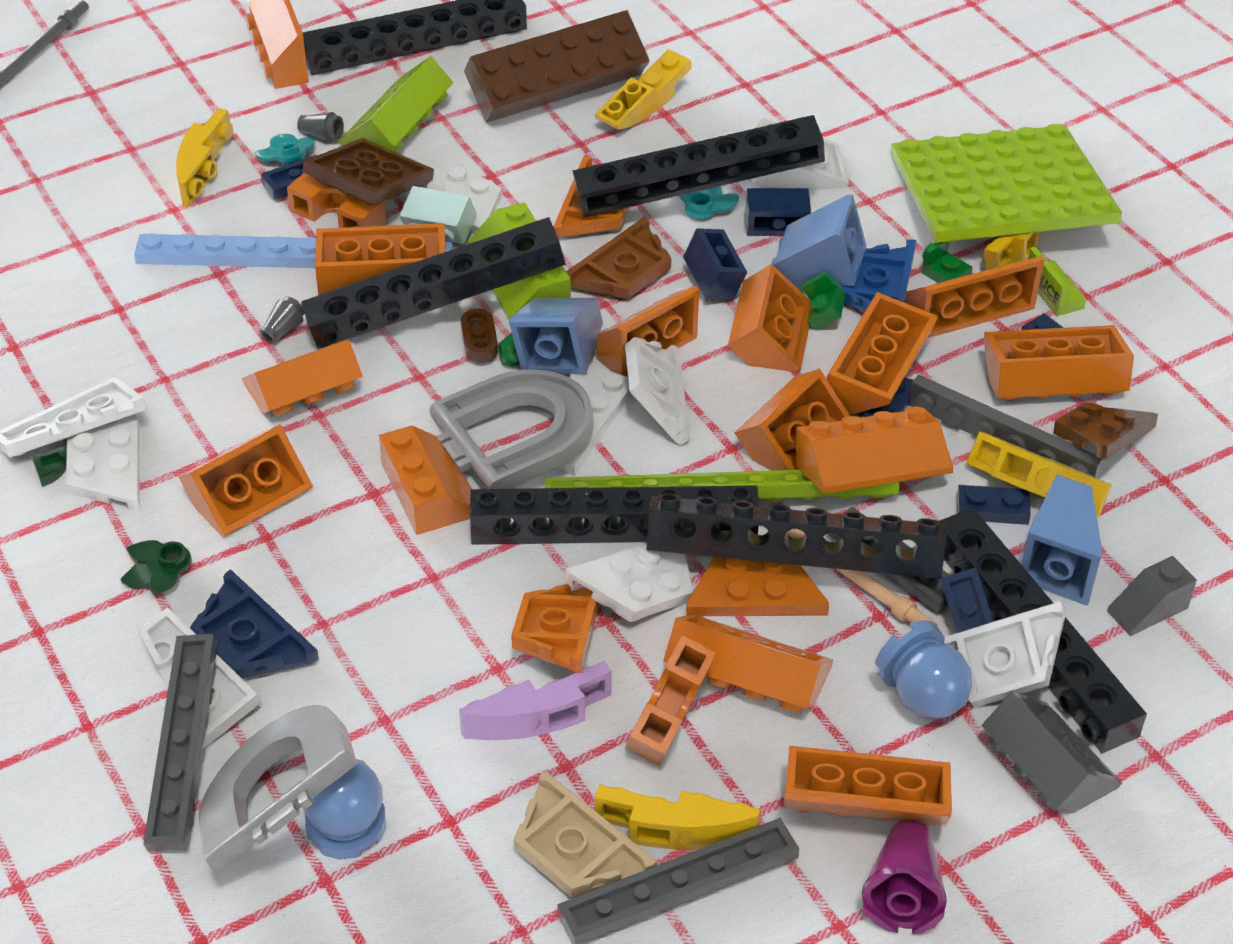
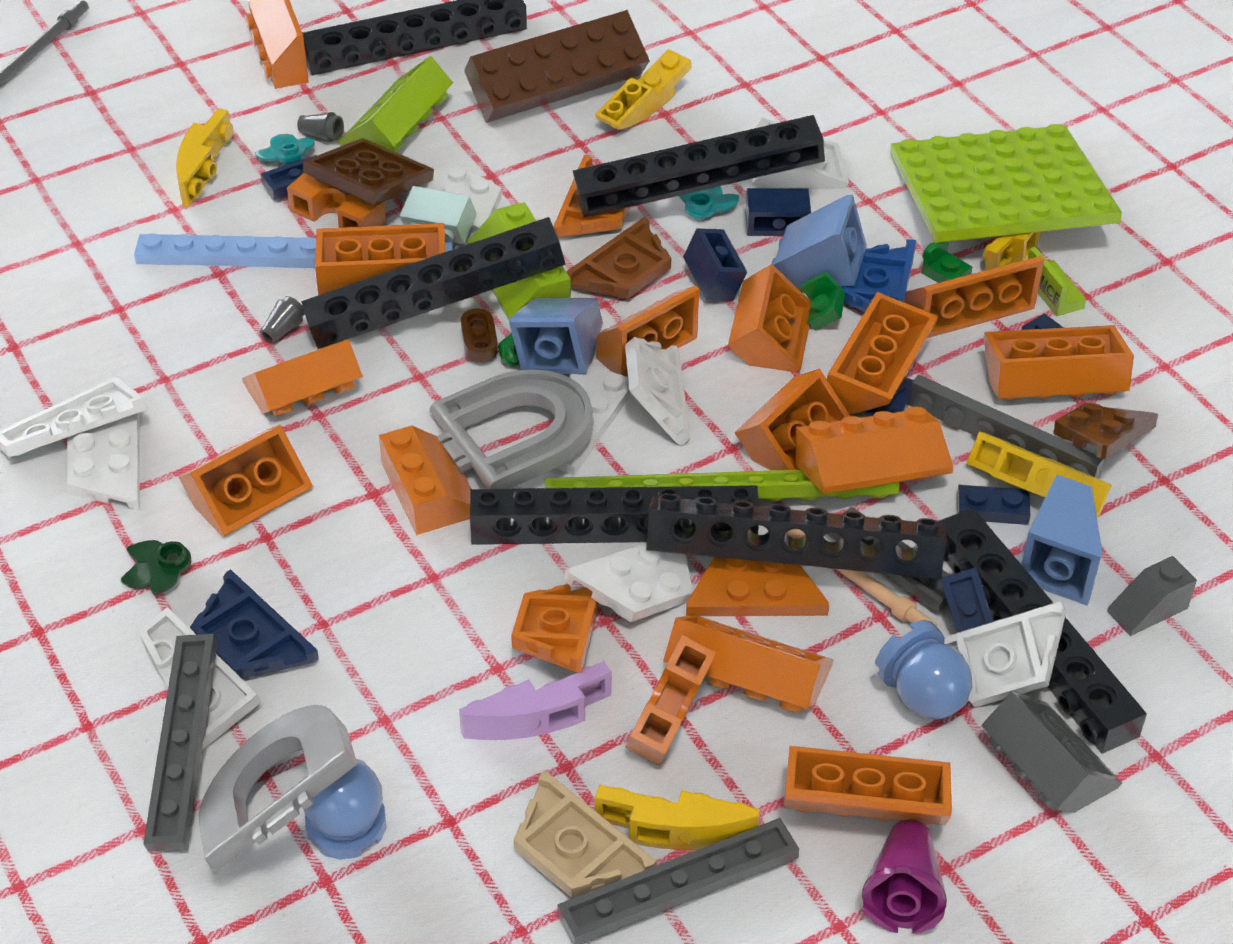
dark green tile [32,446,67,487] -> none

